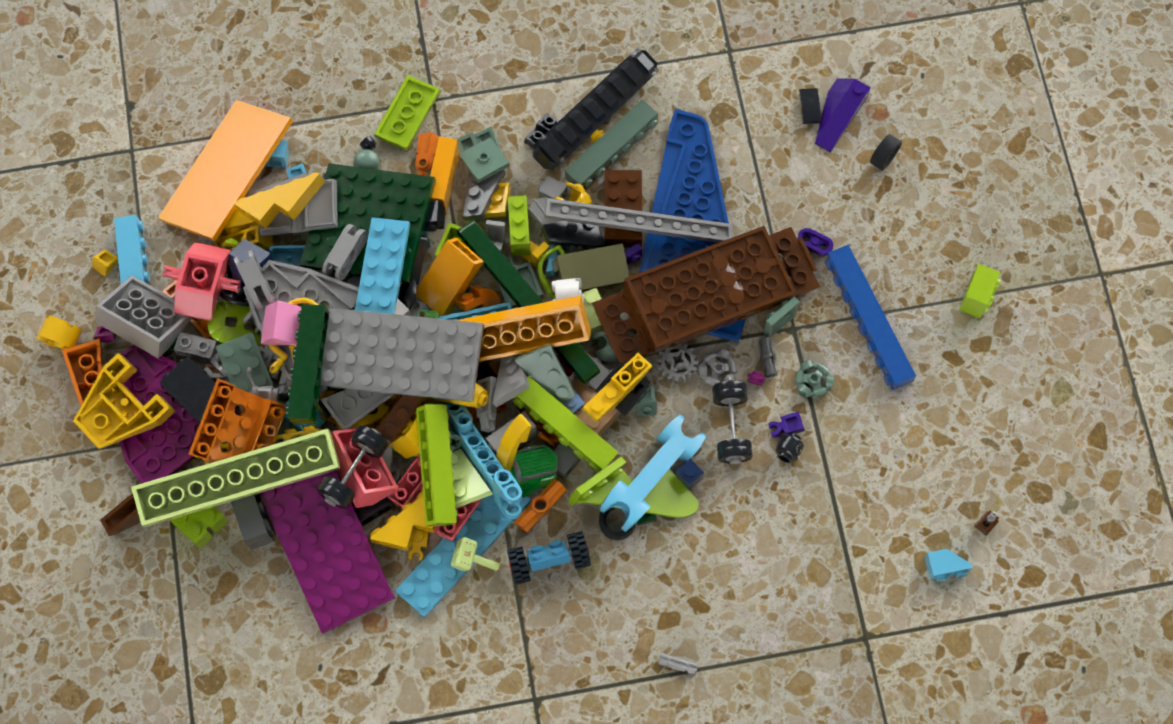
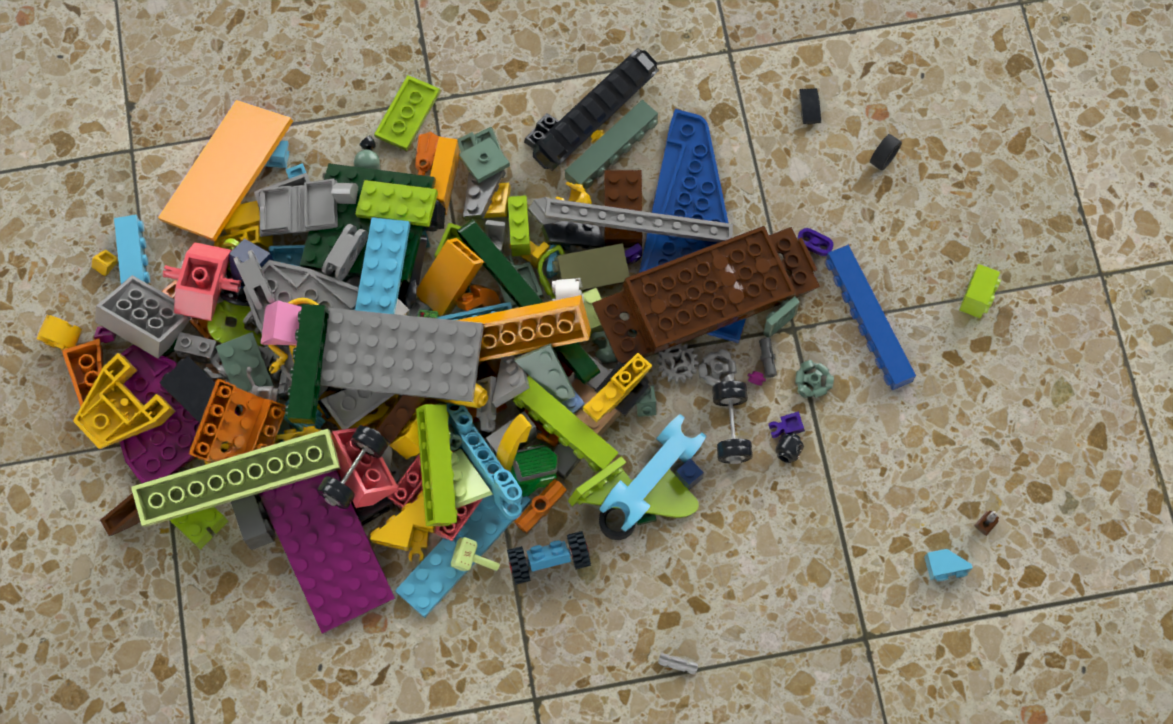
yellow slope [233,173,325,229] -> none
light grey brick [537,176,567,199] -> none
dark purple wedge [815,78,871,153] -> none
none -> light grey brick [331,183,358,204]
none -> lime plate [355,180,438,227]

